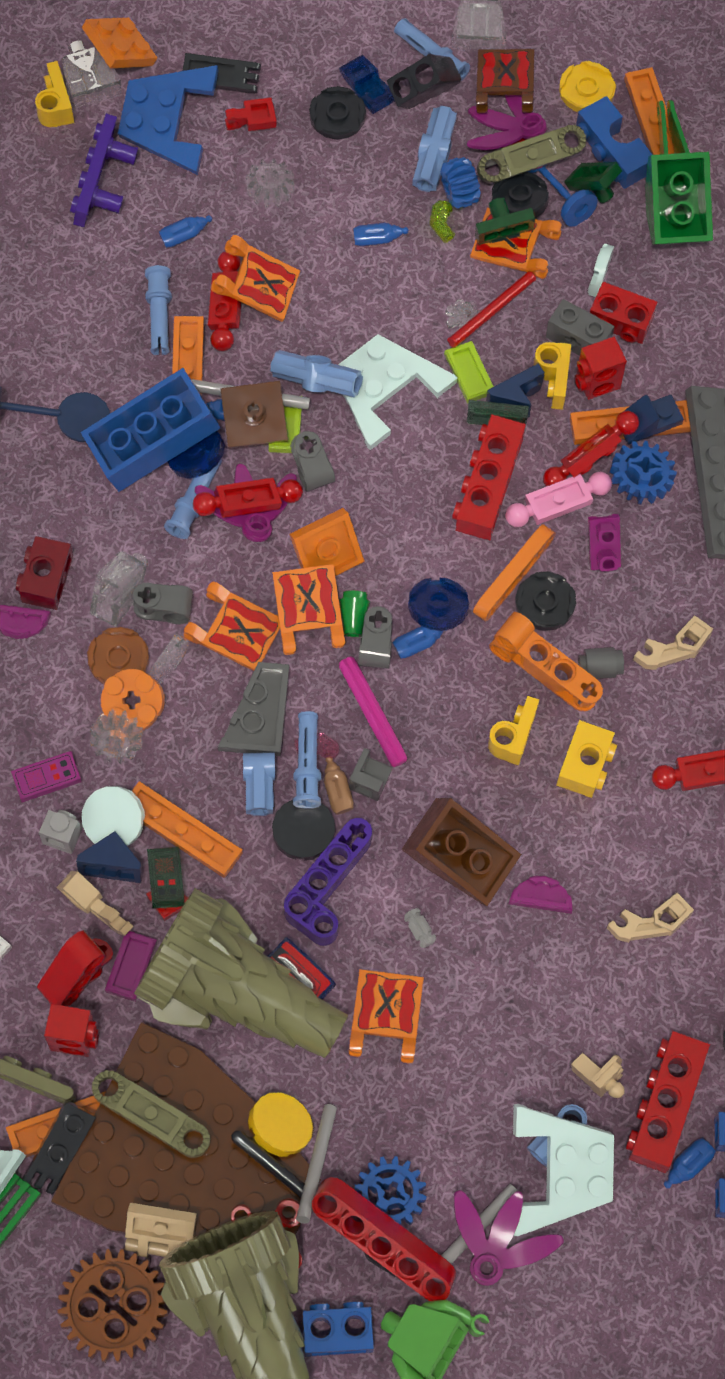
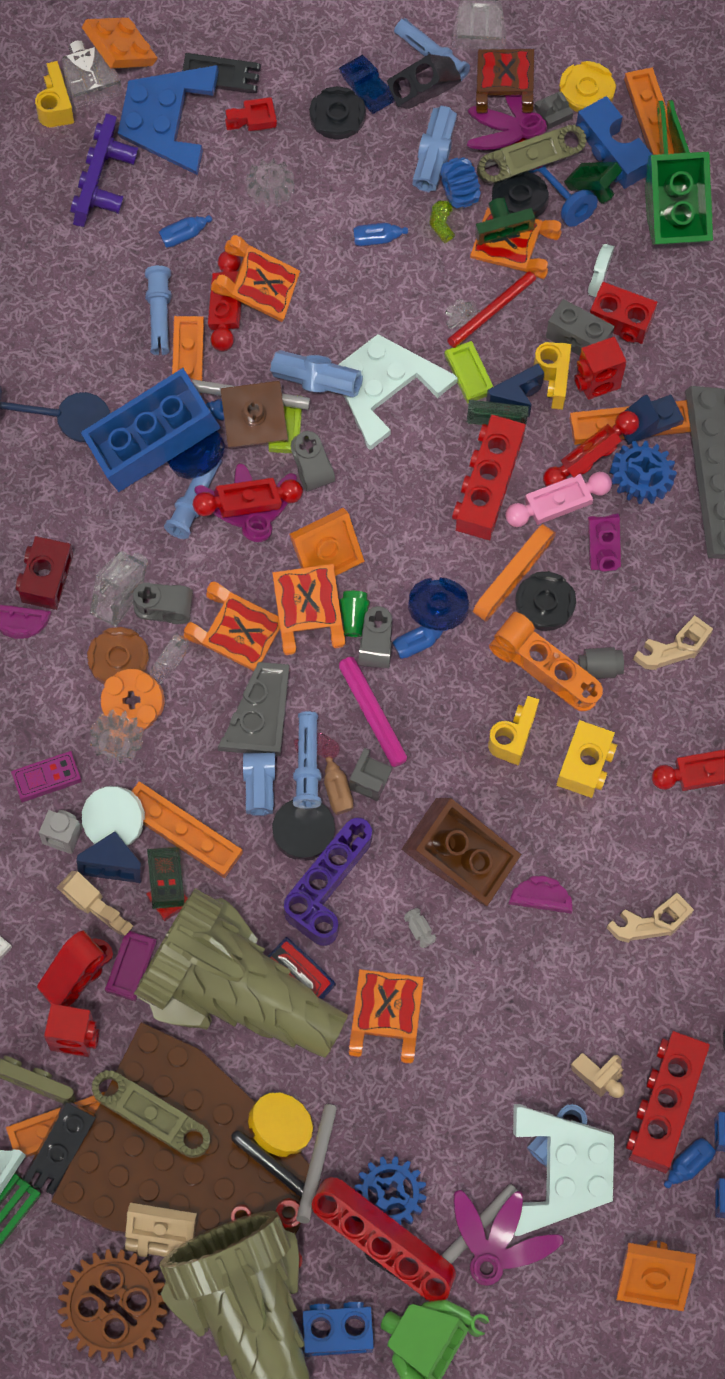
none -> dark grey tile [534,91,573,129]
none -> orange tile [616,1241,696,1311]

